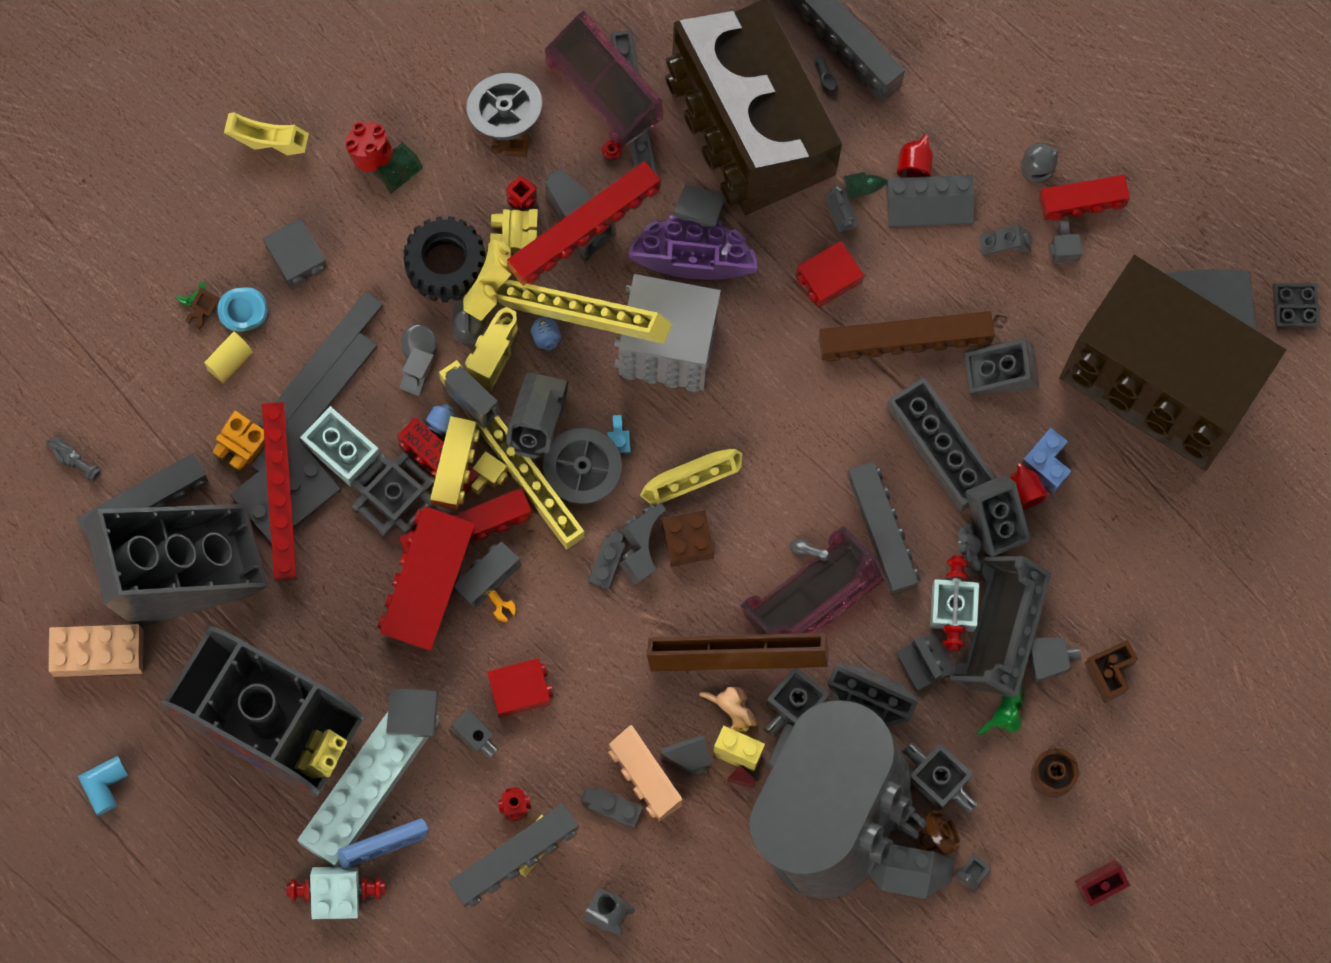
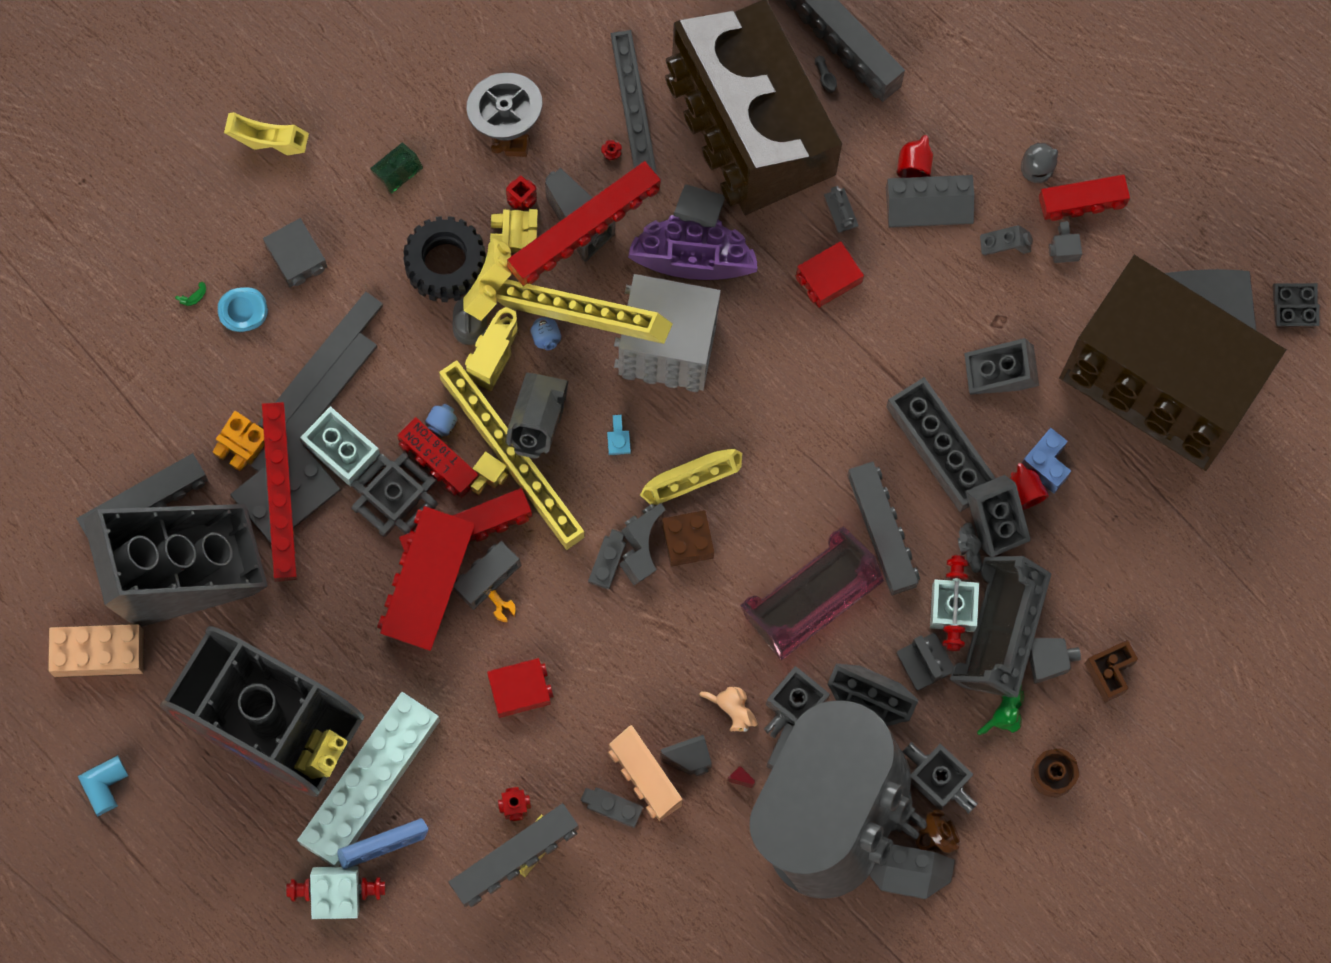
dark grey piece [46,436,101,481] -> none
reddish brown plate [186,287,220,329] -> none
light yellow brick [204,332,253,384] -> none
red brick [345,122,393,172] -> none
dark grey slope [386,689,439,737] -> none
dark grey slope [399,347,434,396] -> none
dark grey piece [401,324,436,359] -> none
light yellow brick [430,416,480,510] -> none
dark grey brick [444,366,499,429] -> none
dark grey torso [450,709,498,758] -> none
dark grey piece [543,428,622,504] -> none
windscreen [545,11,663,148] -> none
dark grey piece [583,887,635,935] -> none
reddish brown brick [647,633,829,672] -> none
light yellow brick [713,725,765,774] -> none
dark grey piece [790,539,830,561] -> none
reddish brown brick [819,311,995,362] -> none
clear green plate [844,172,887,198] -> none
dark grey tile [954,854,991,891] -> none
dark red brick [1074,860,1130,907] -> none

